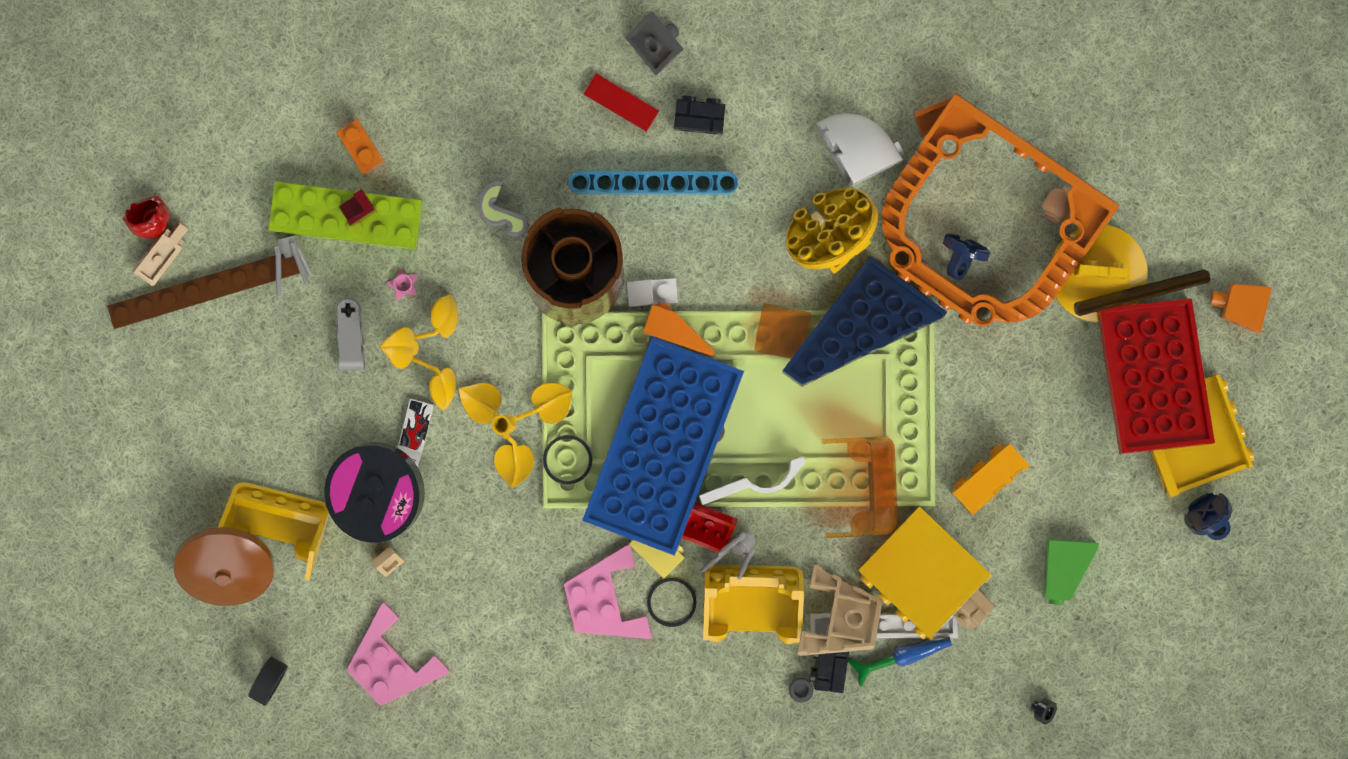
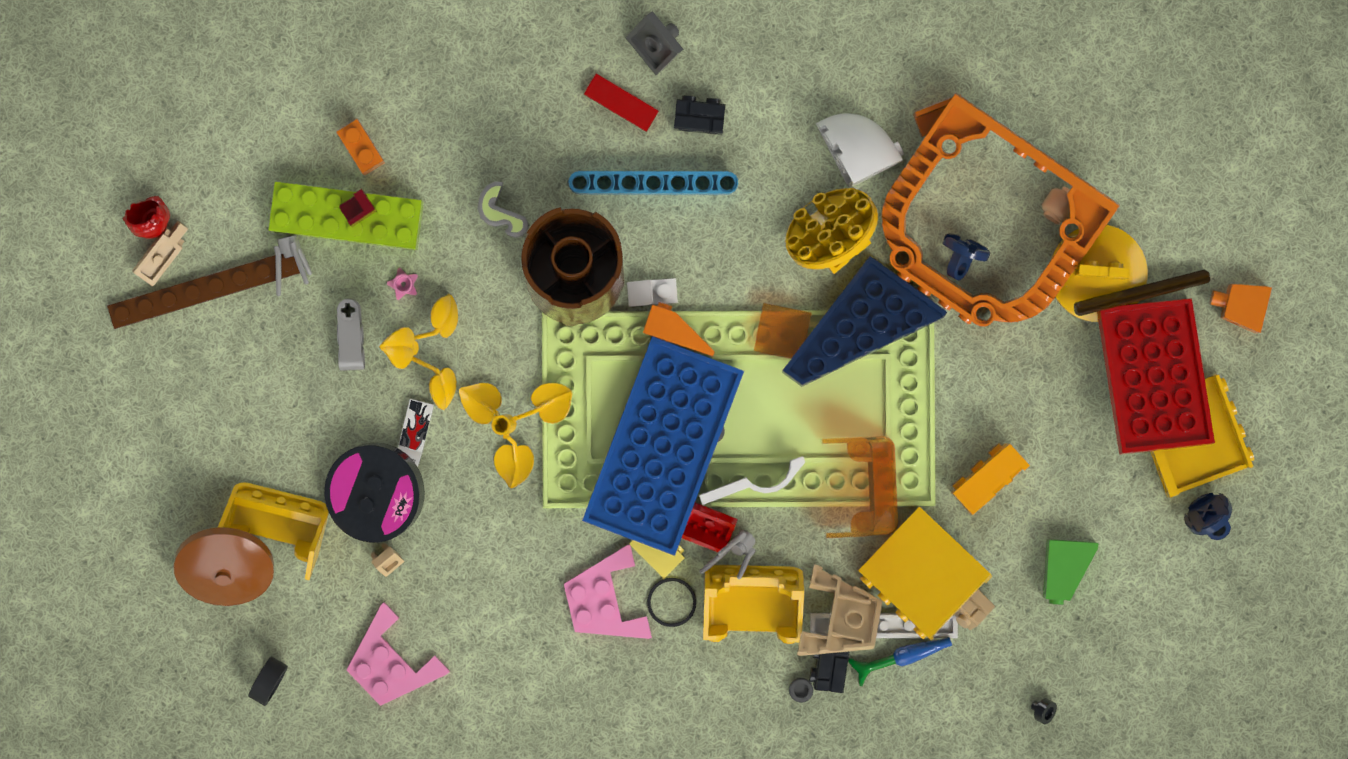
black piece [543,435,592,485] -> none

